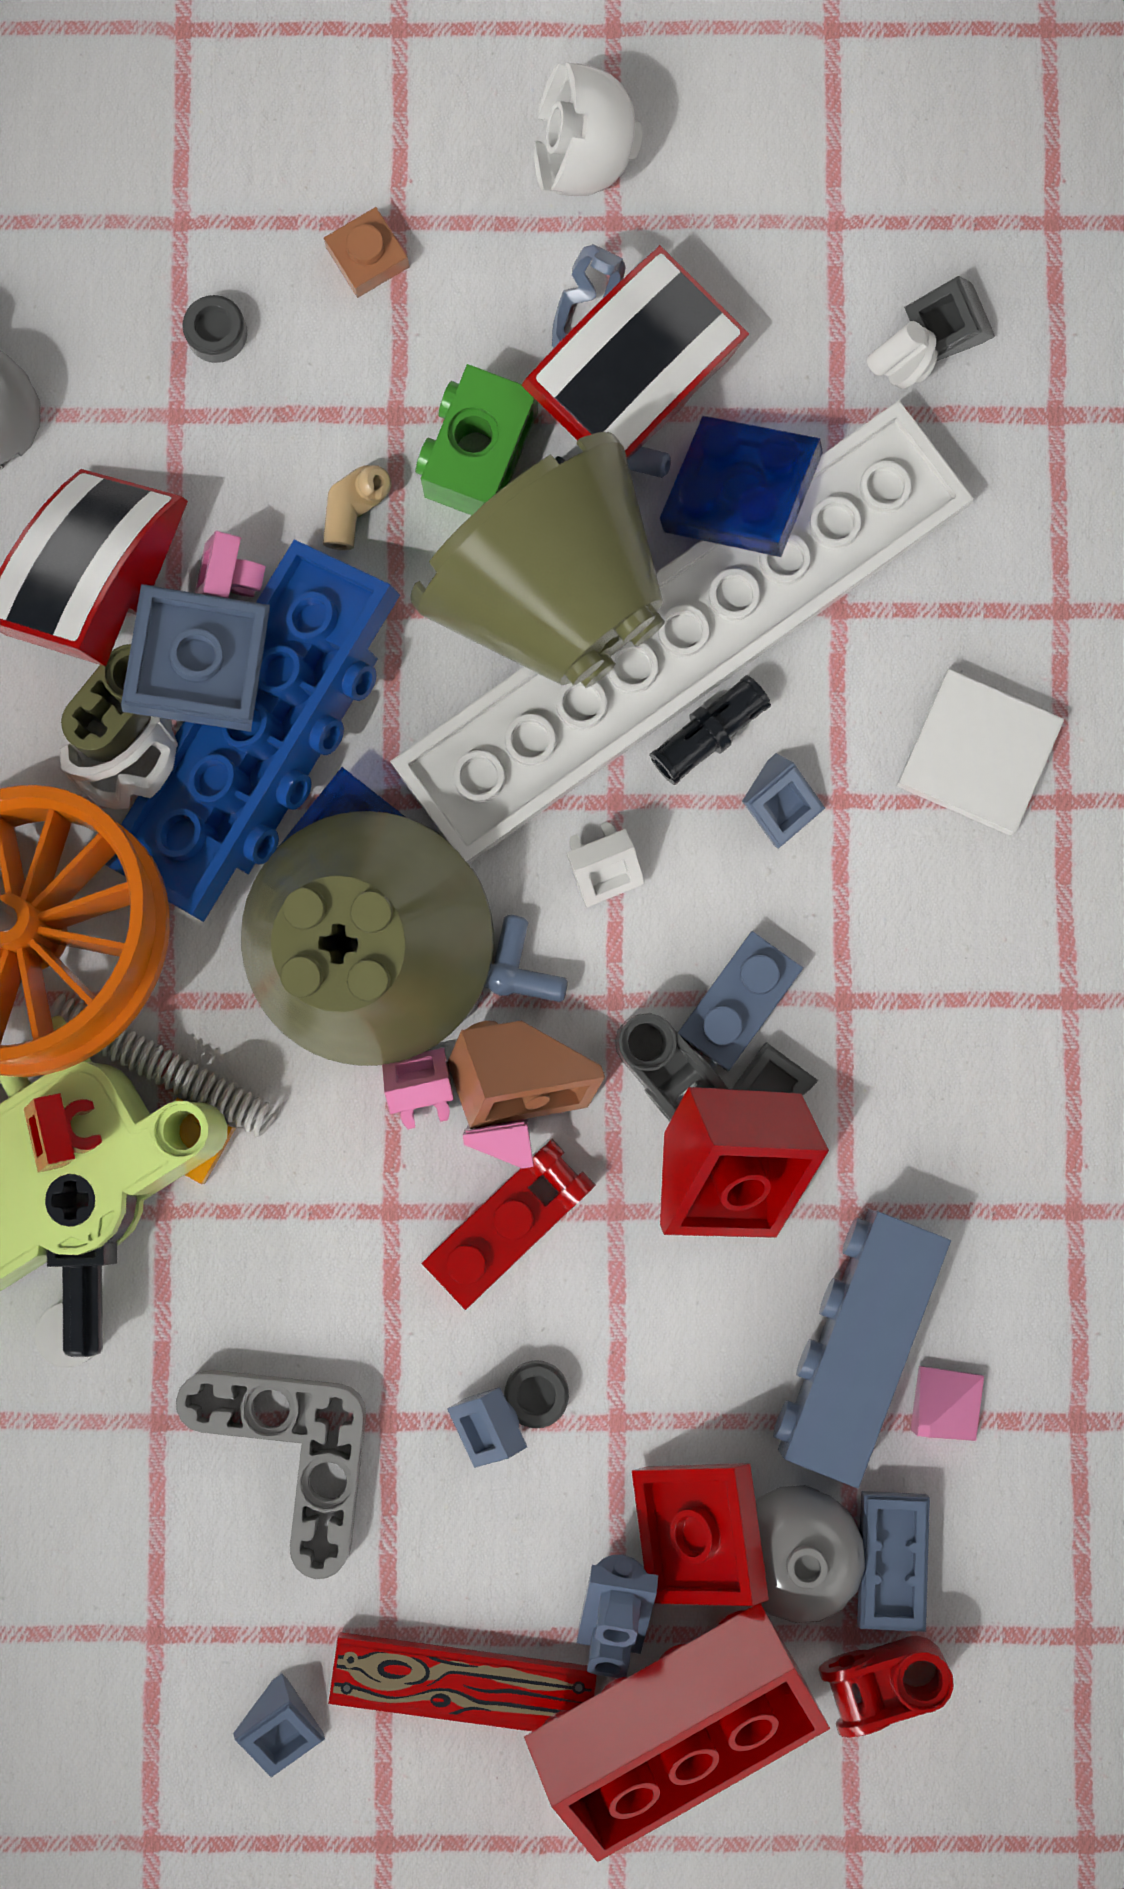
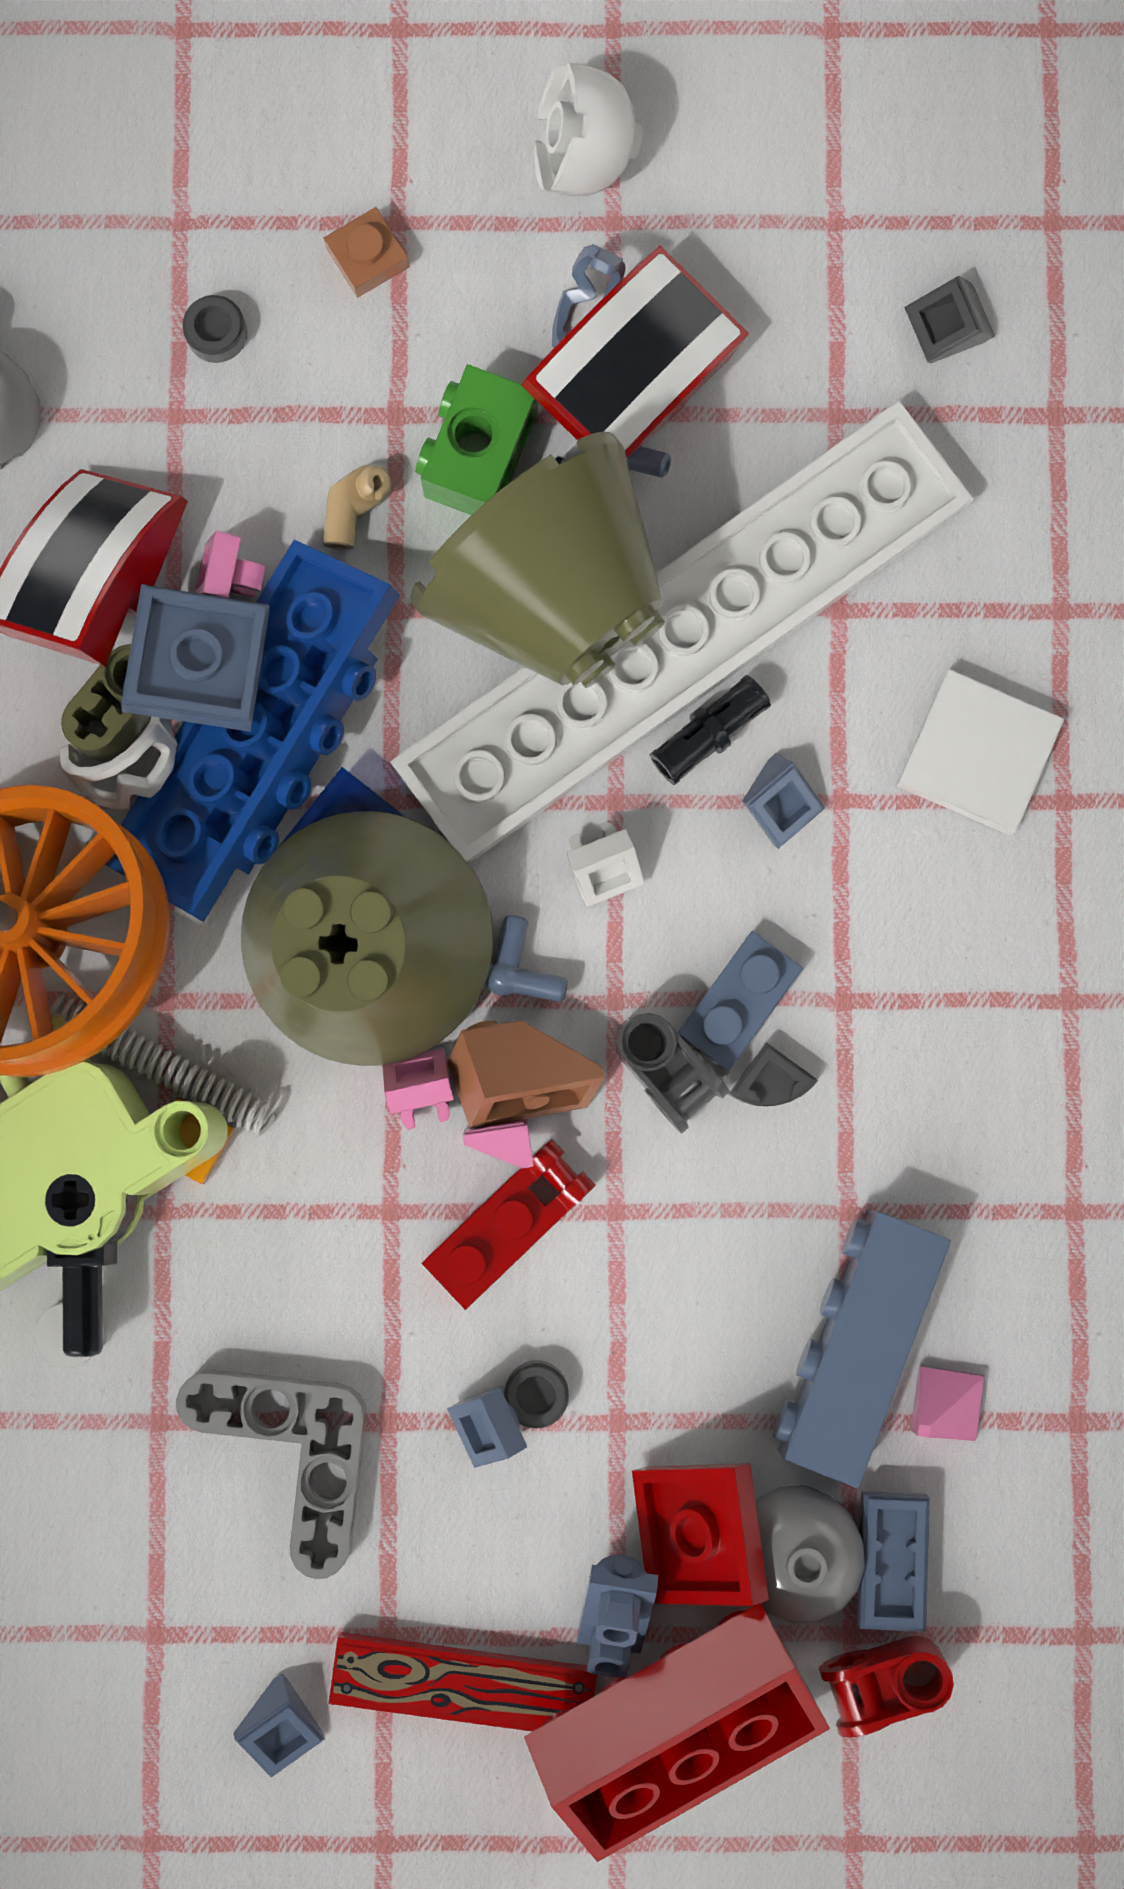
red tile [24,1093,102,1173] -> none
clear blue plate [660,416,823,557] -> none
red slope [660,1087,829,1238] -> none
white plate [867,321,937,389] -> none

